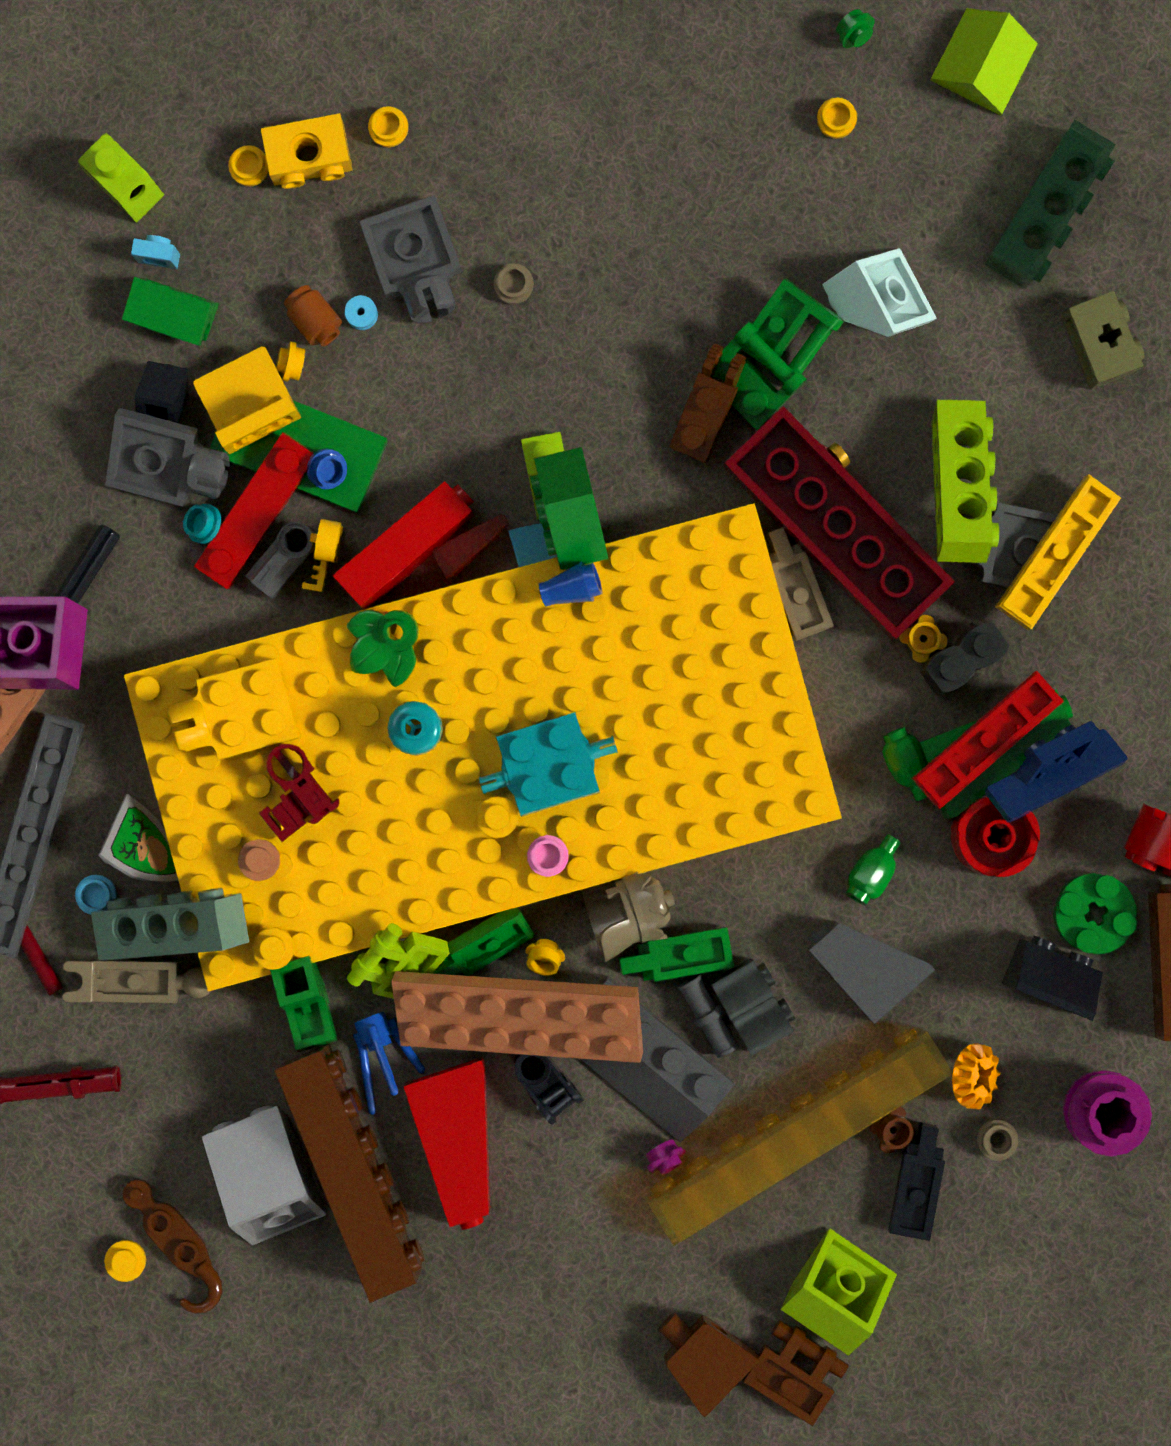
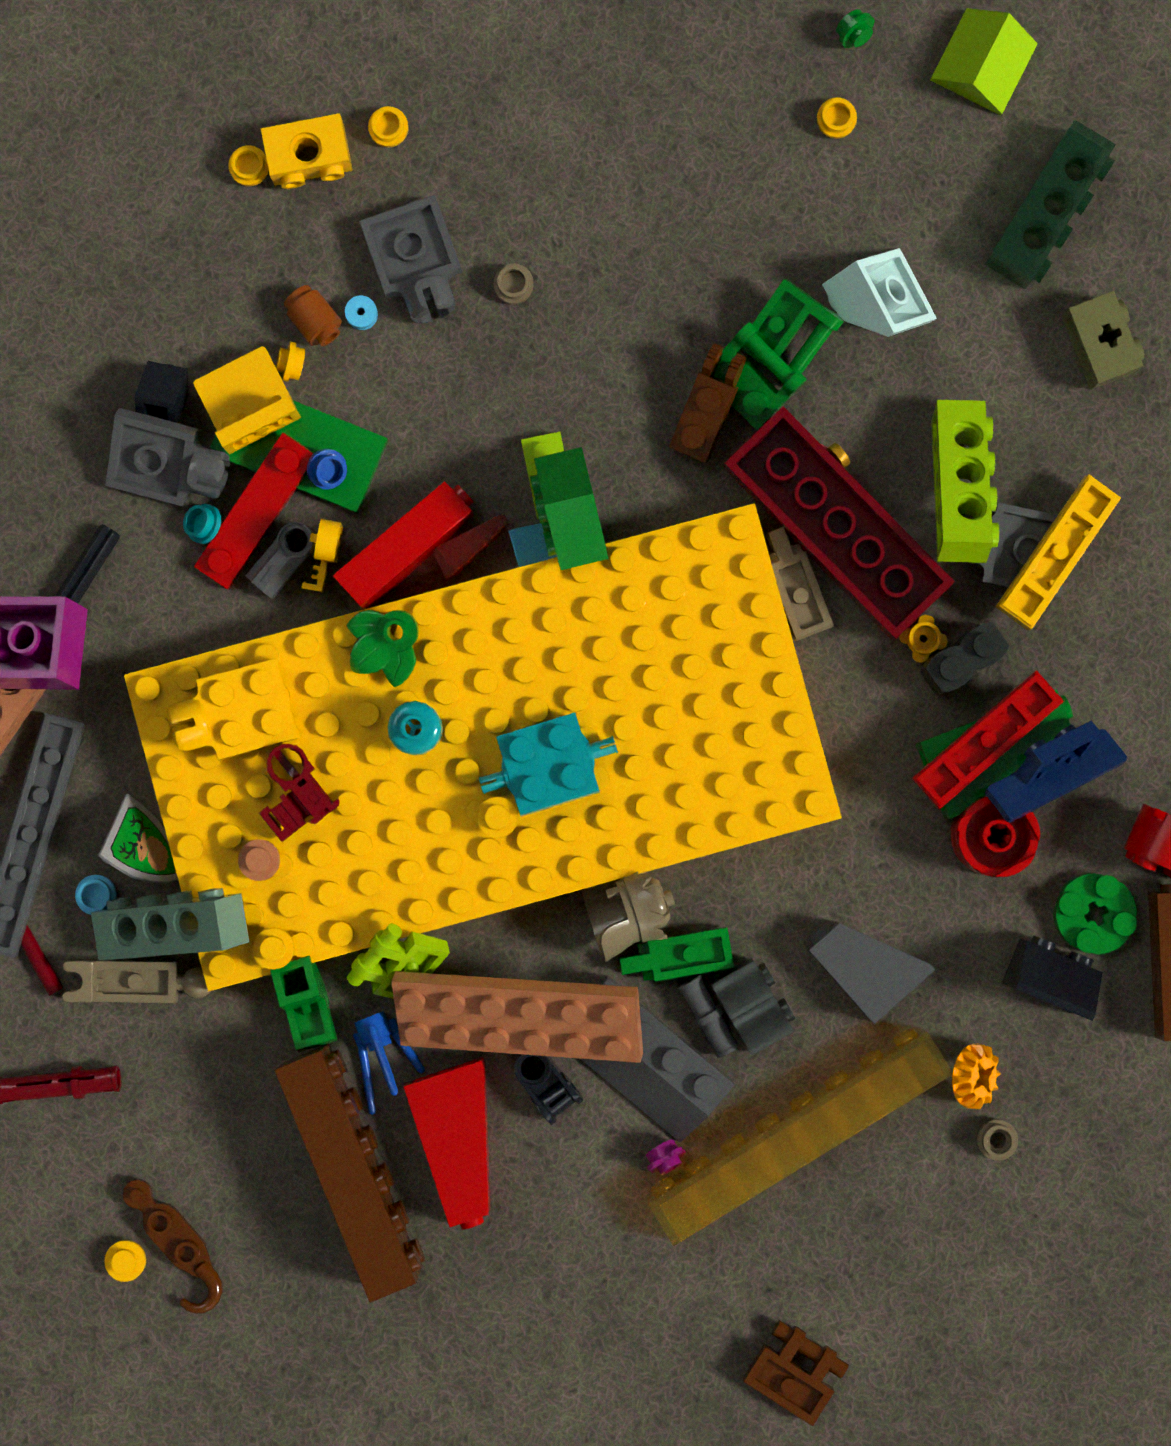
lime torso [77,133,164,223] -> none
green hinge [122,277,219,346] -> none
medium azure plate [131,235,180,269] -> none
light grey slope [202,1105,327,1246] -> none
green hinge [433,907,535,976] -> none
yellow plate [525,939,565,975] -> none
bright pink plate [527,835,569,877] -> none
blue cone [539,562,603,607] -> none
reddish brown torso [658,1312,759,1417] -> none
lime slope [780,1229,897,1356] -> none
green plant [846,834,901,906] -> none
reddish brown plate [870,1106,915,1153] -> none
green plant [882,727,927,801] -> none
black hinge [888,1122,945,1241] -> none
magenta piece [1062,1070,1152,1157] -> none

